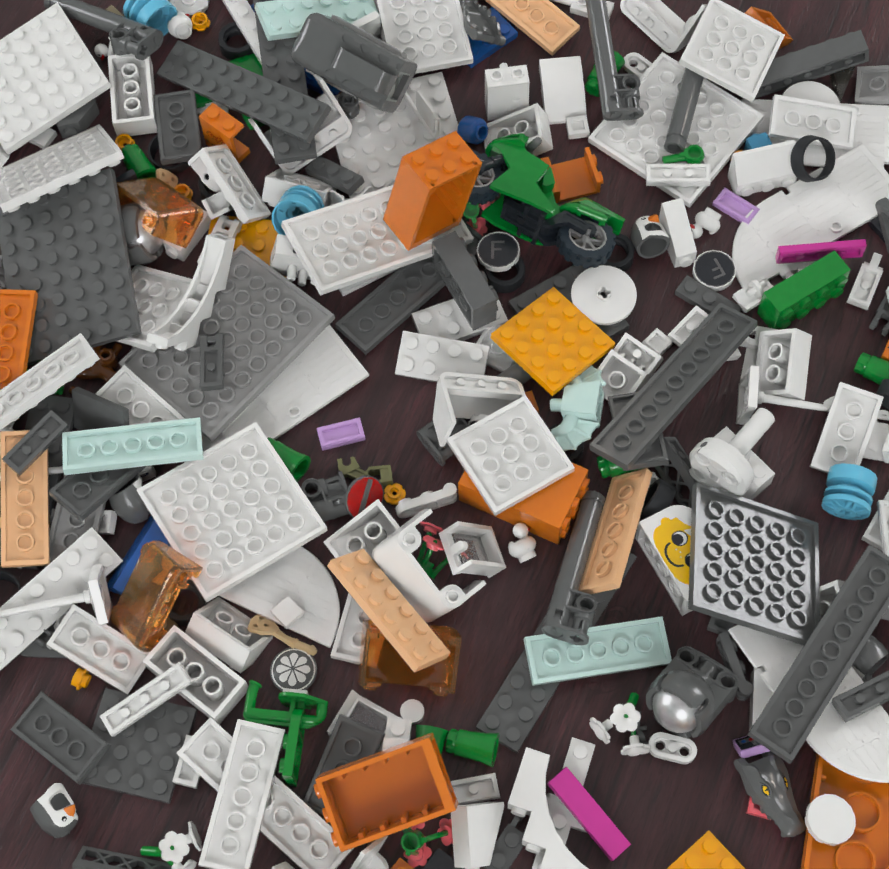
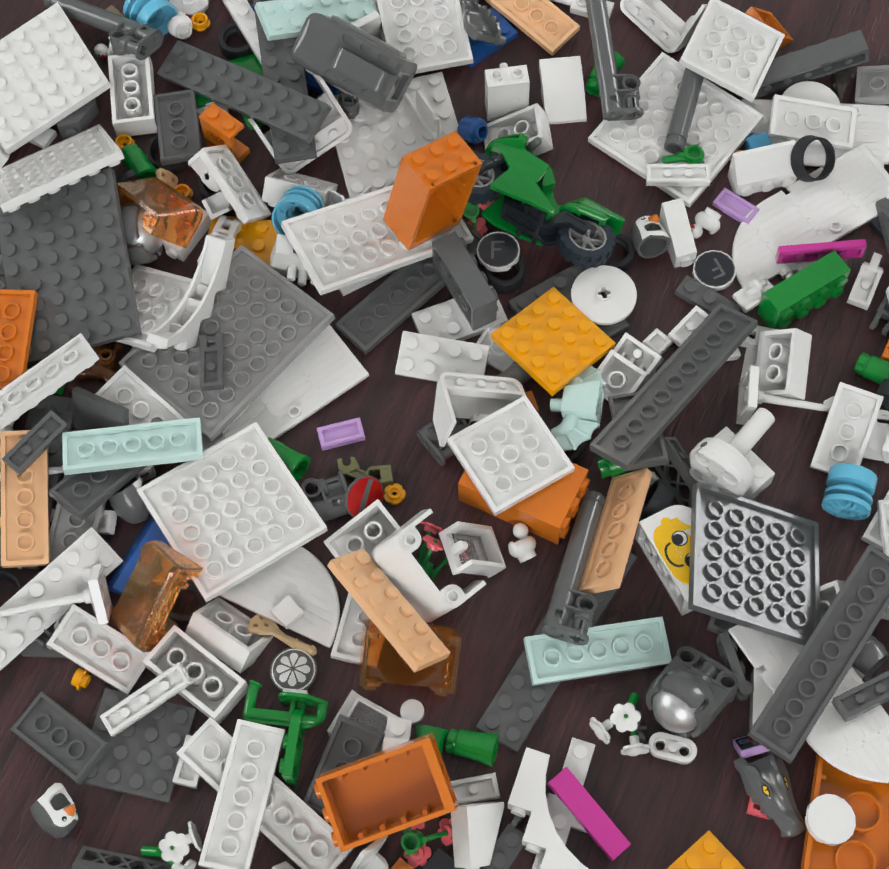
dark grey plate [305,156,365,195] -> none
white plate [395,483,457,518] -> none
orange panel [540,147,603,203] -> none
white plate [566,115,590,139] -> none
white plate [623,52,652,78] -> none

